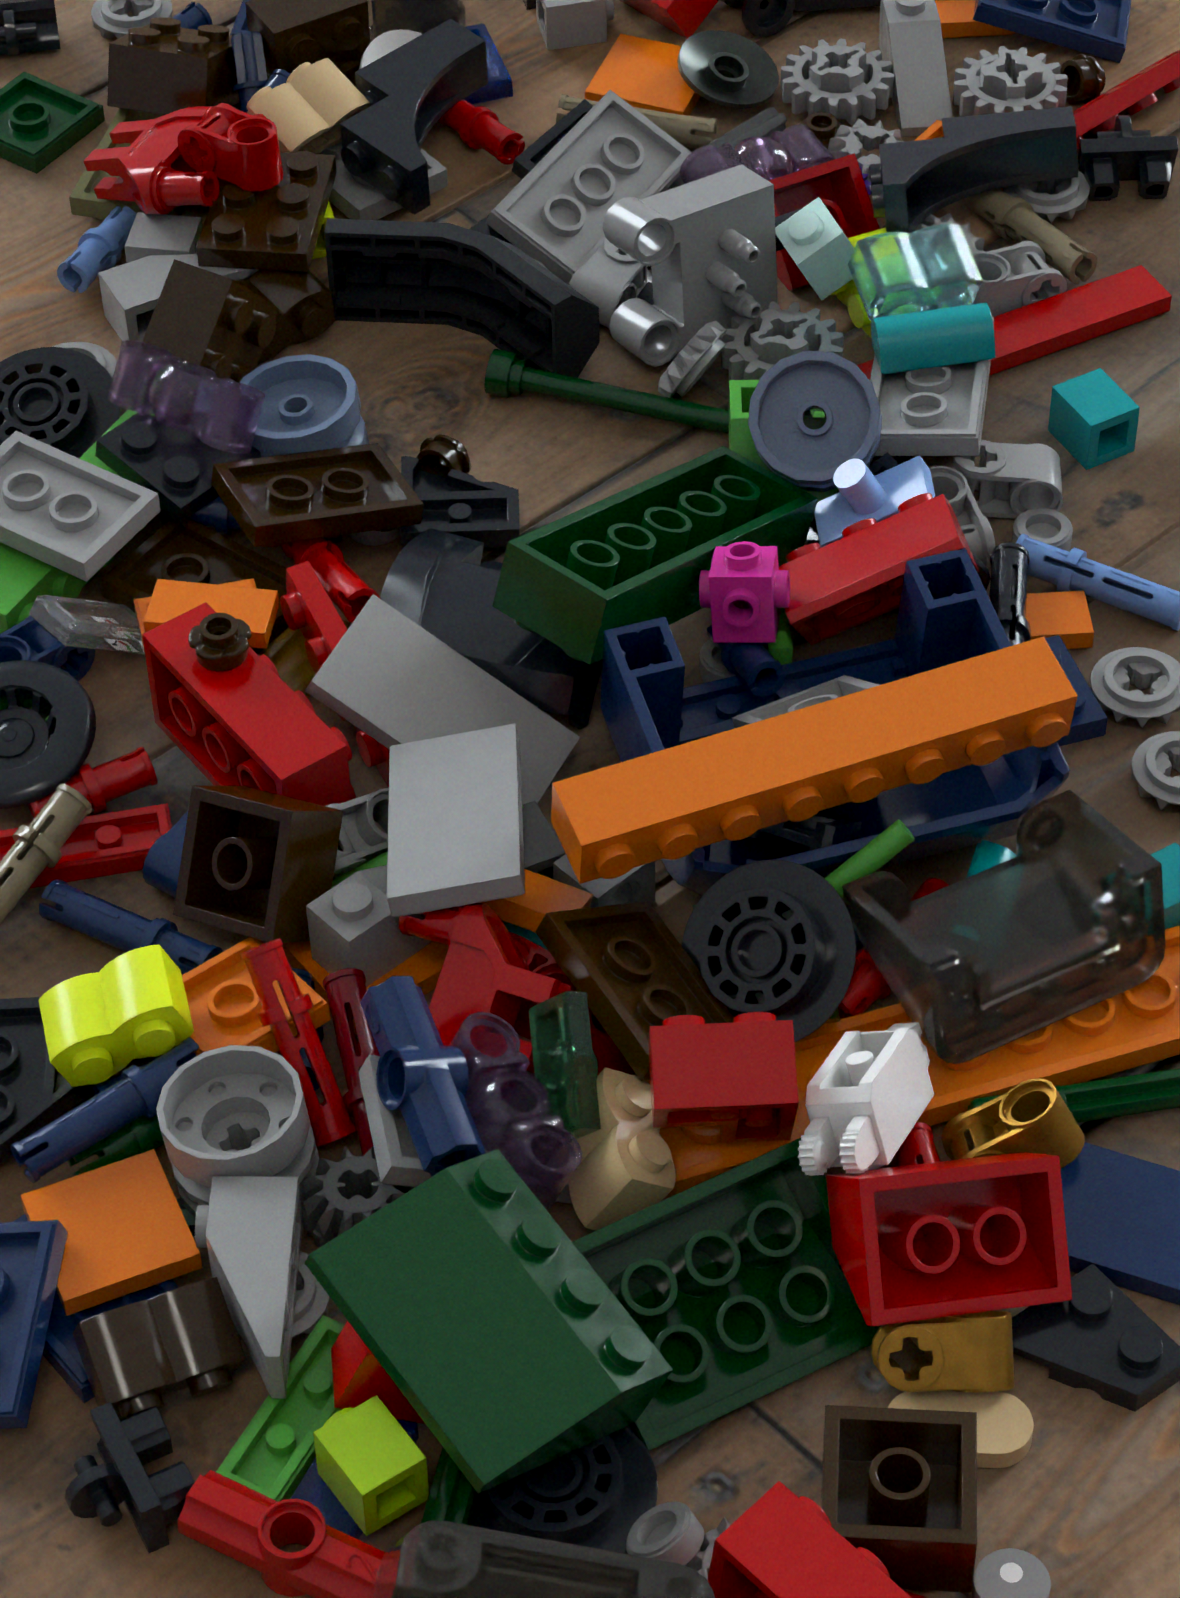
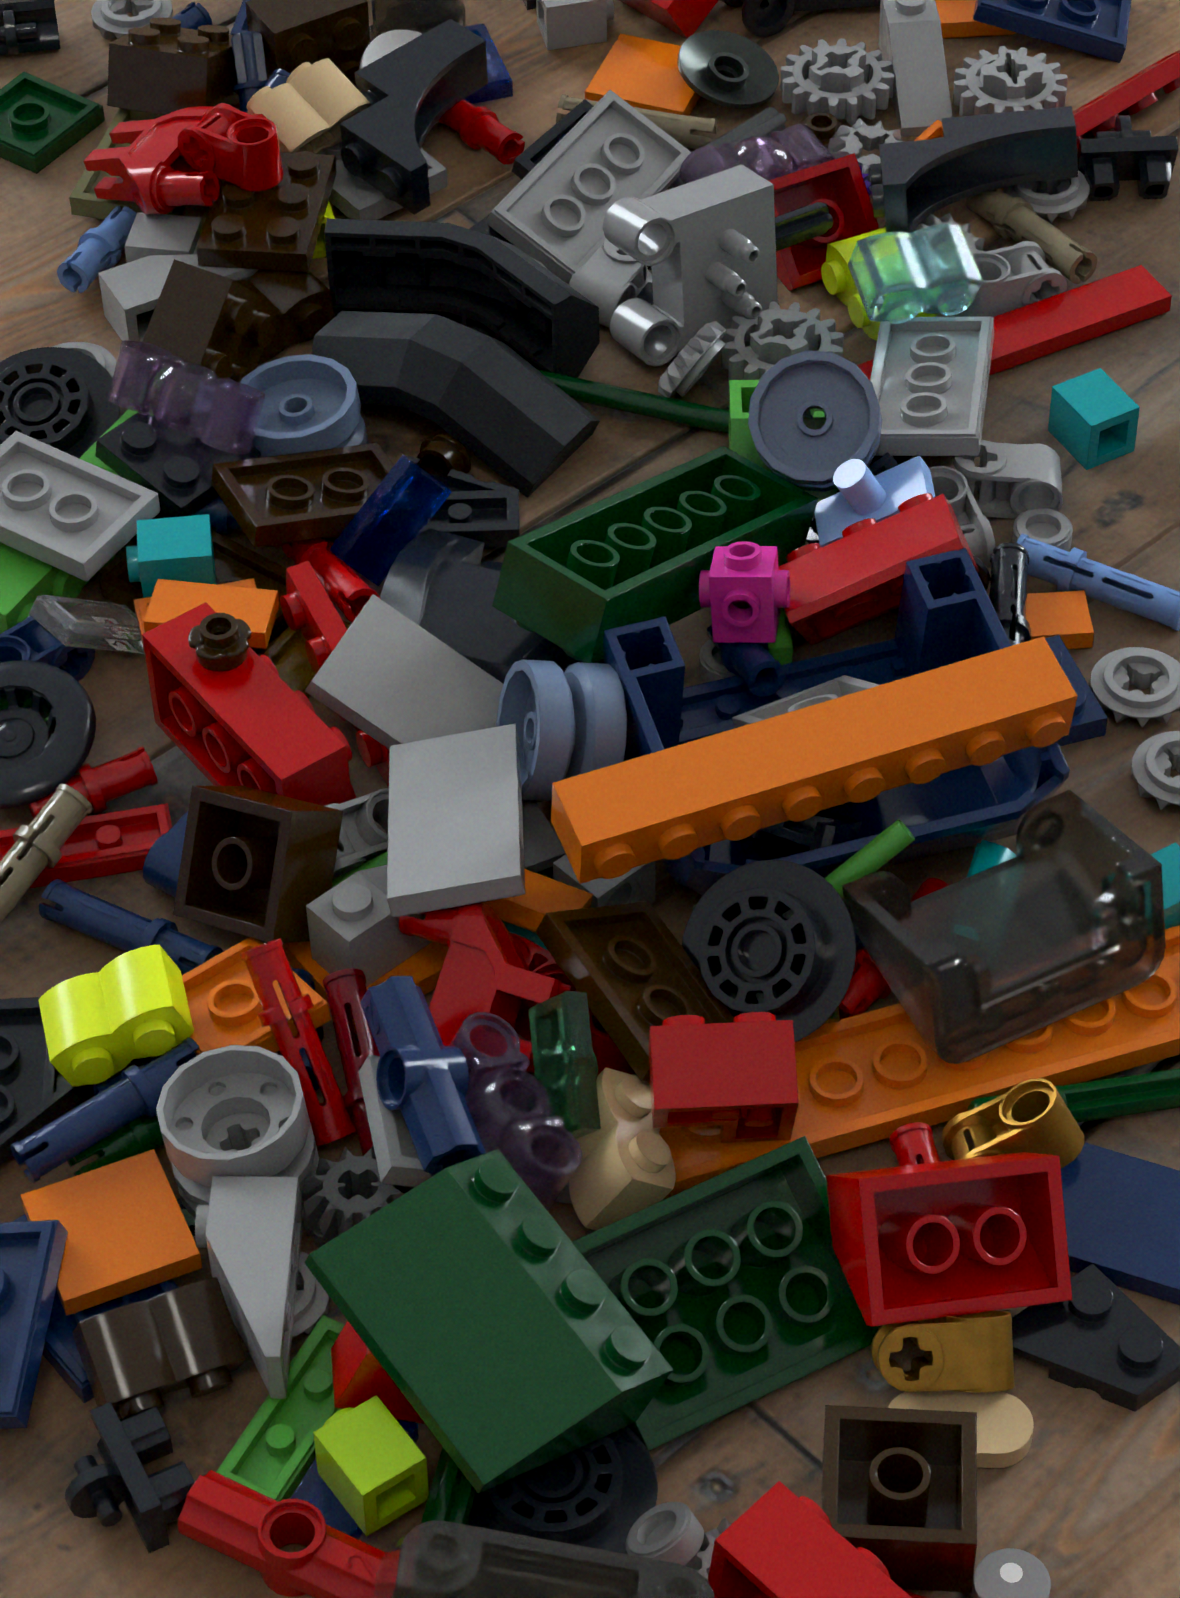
light aqua brick [775,197,868,301] -> none
white hinge [798,1022,934,1176] -> none
teal brick [871,302,996,374] -> none
dark brown plate [1060,54,1106,104] -> none
none -> teal brick [126,514,216,598]
none -> black piece [311,311,600,498]
none -> clear blue tile [329,454,452,586]
none -> sand blue wheel [496,659,627,802]

